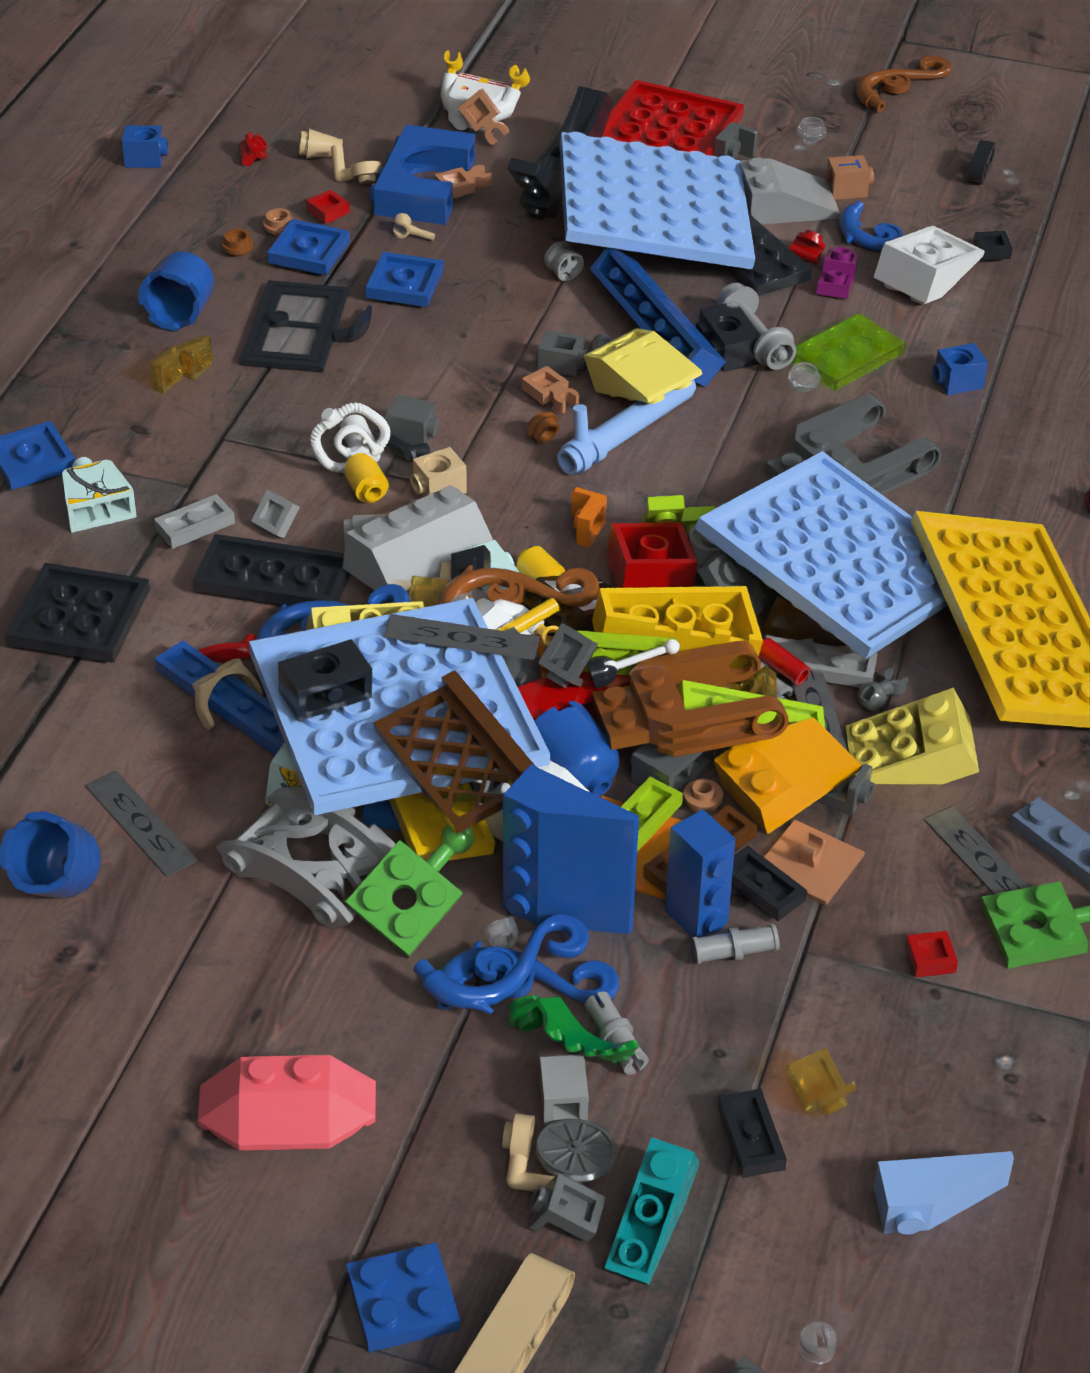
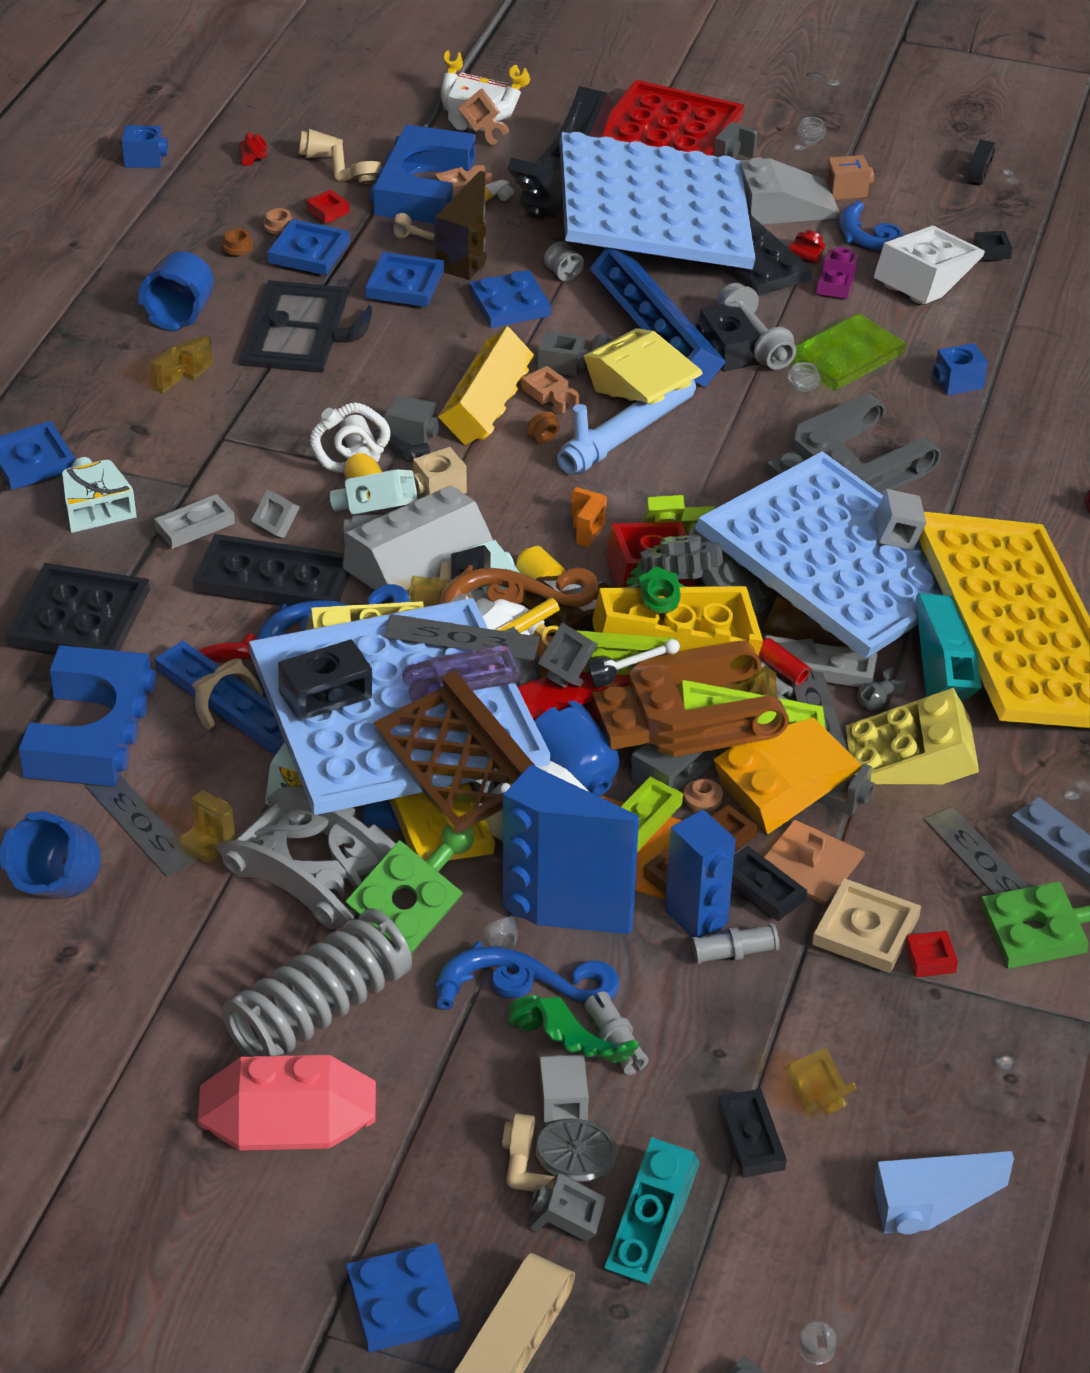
blue plant [413,914,589,1014] -> none
dark orange plant [855,55,952,112] -> none
none -> blue arch [19,645,156,787]
none -> clear yellow bracket [179,790,235,863]
none -> light grey piece [222,908,413,1057]
none -> light aqua torso [330,469,418,515]
none -> clear purple hinge [401,645,519,702]
none -> dark brown slope [435,171,486,280]
none -> yellow brick [438,326,534,446]
none -> blue plate [470,270,551,328]
none -> white arm [486,179,514,202]
none -> green plant [625,559,686,613]
none -> dark grey gear [641,535,723,579]
none -> tan plate [812,878,921,973]
none -> light grey brick [873,489,926,550]
none -> teal slope [916,593,982,702]

